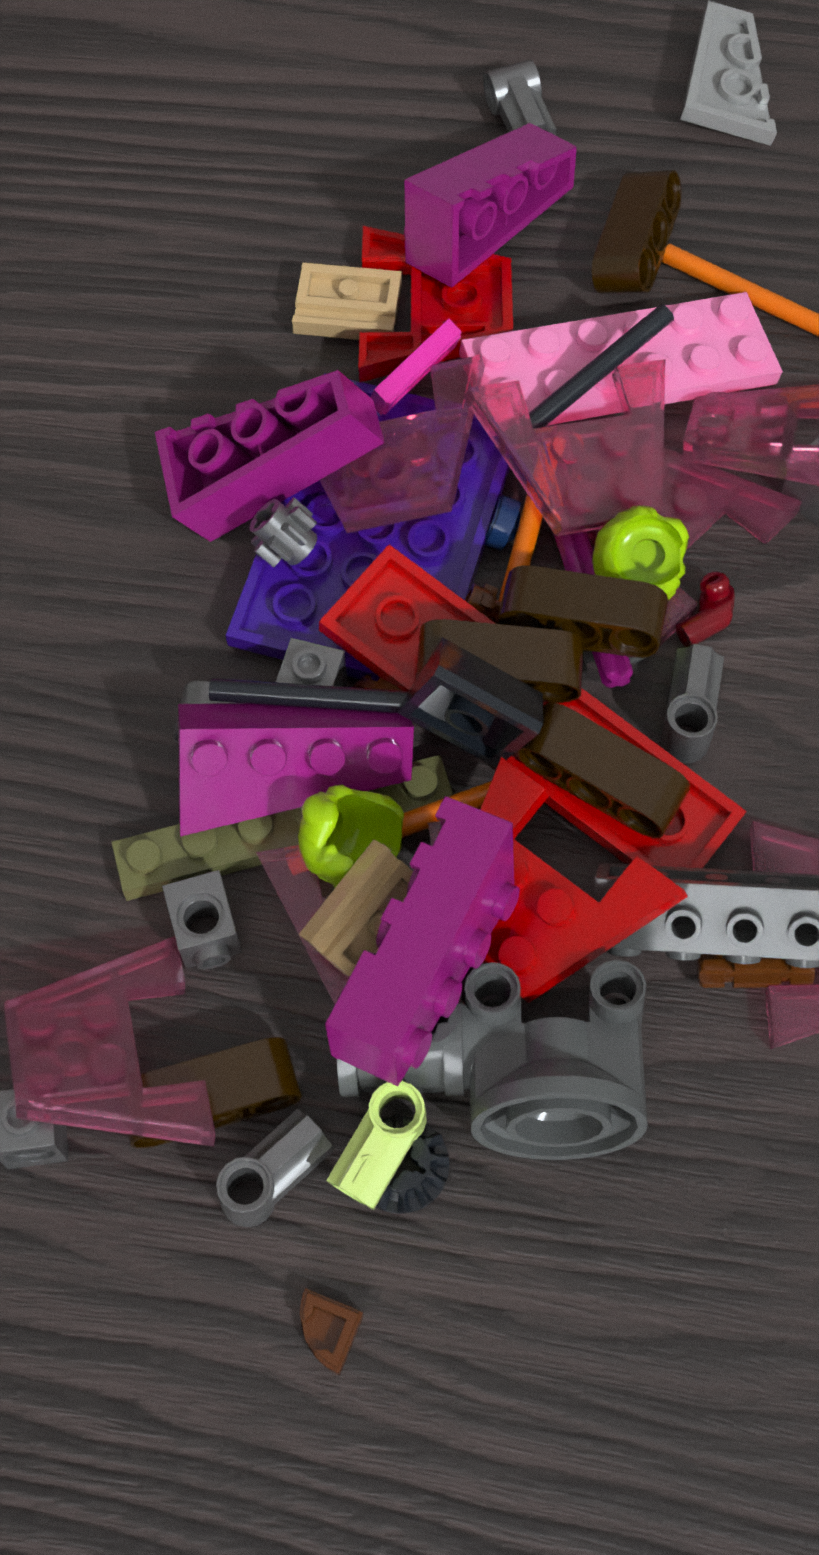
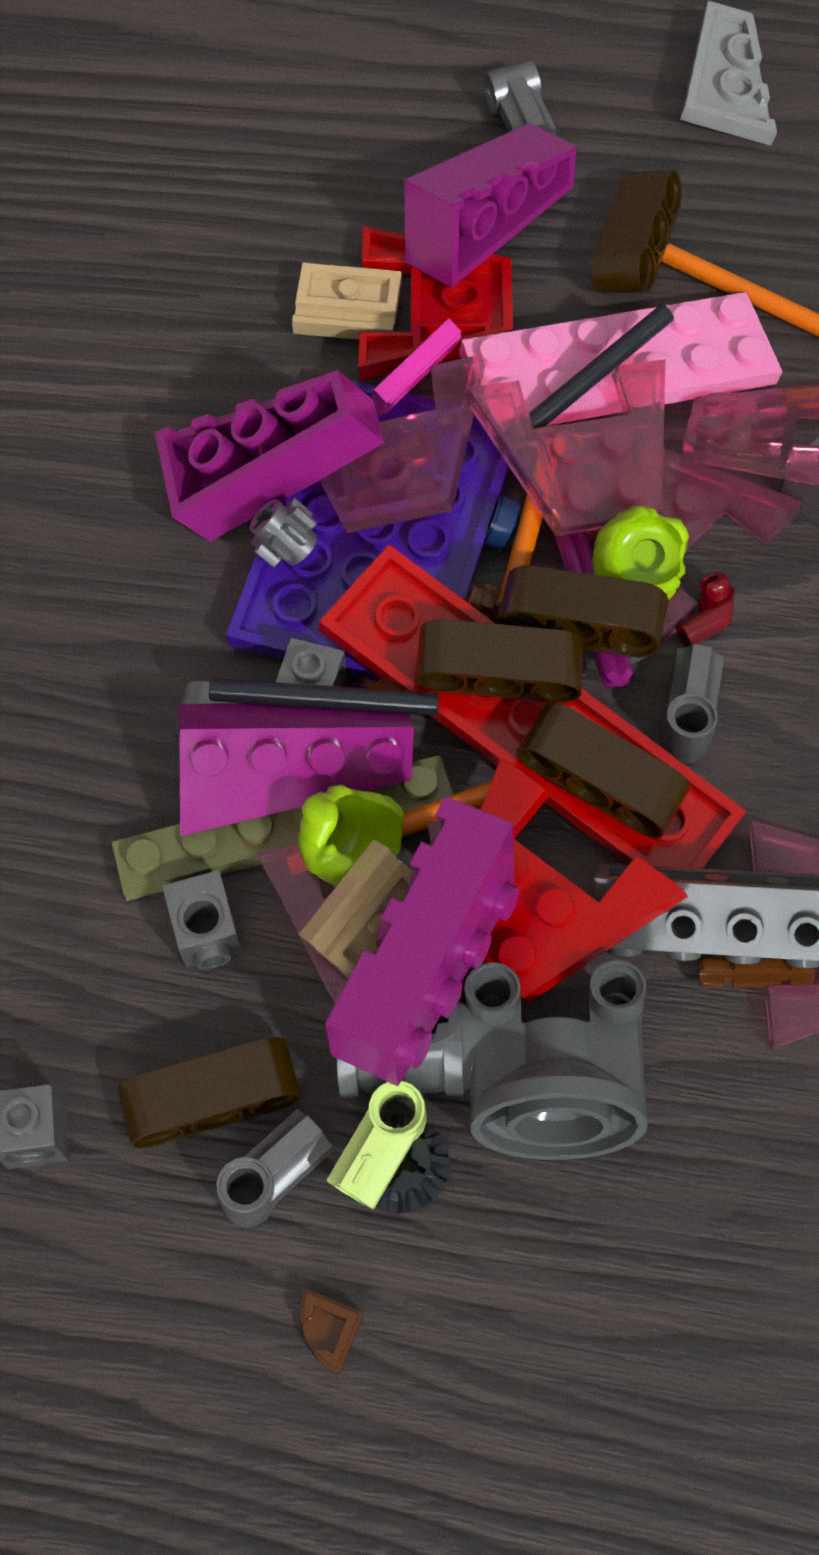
clear pink wing [4,936,215,1147] -> none
black slope [397,637,543,768] -> none

